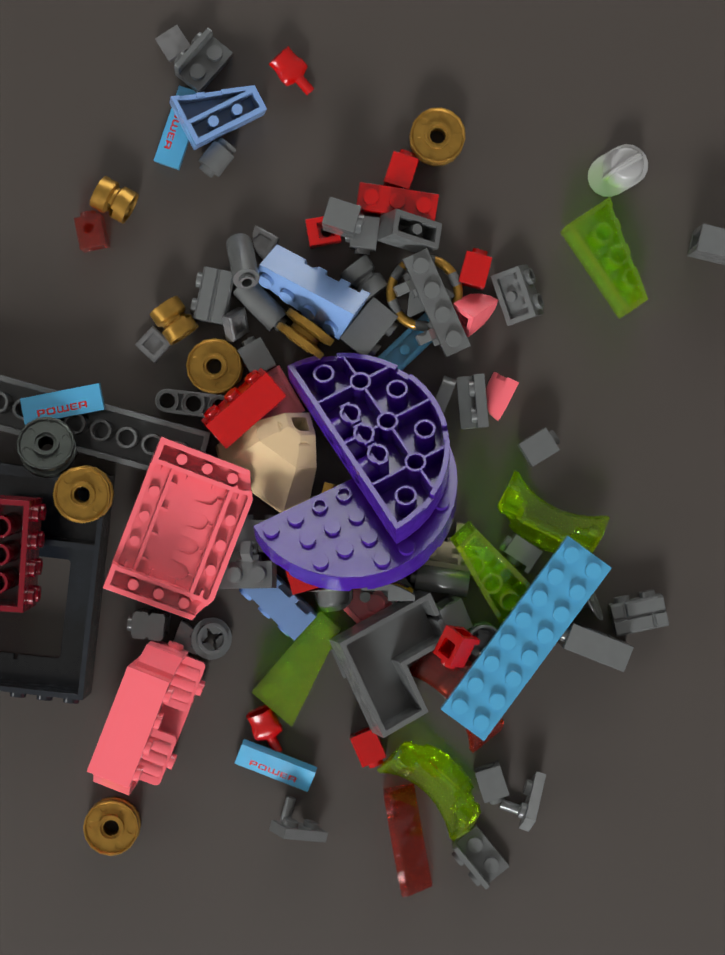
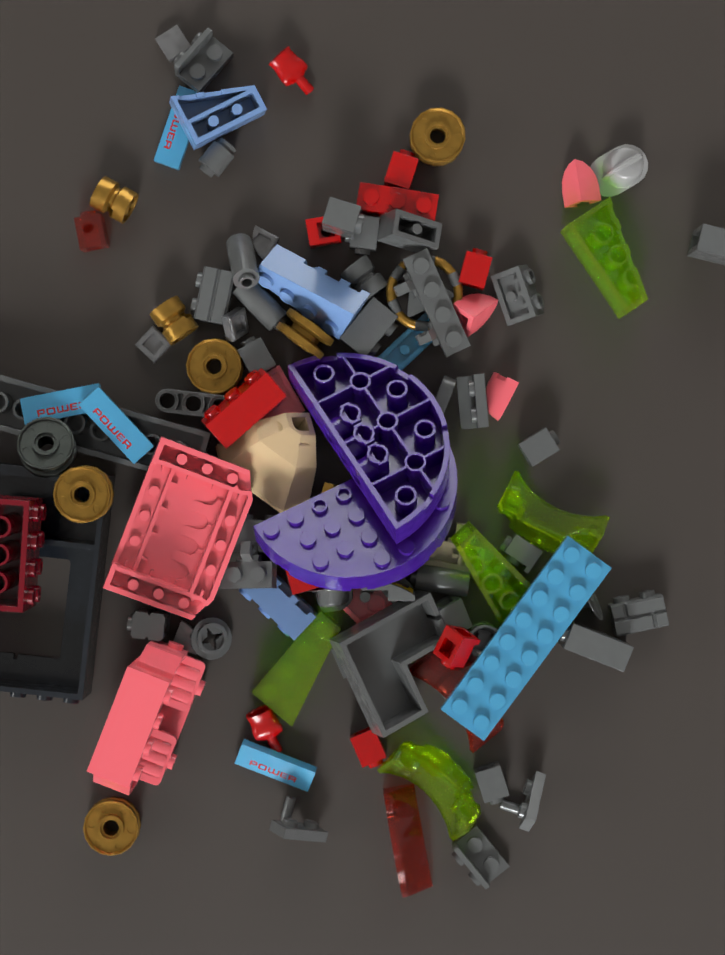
none -> dark azure tile [79,386,154,464]
none -> coral brick [562,159,601,208]

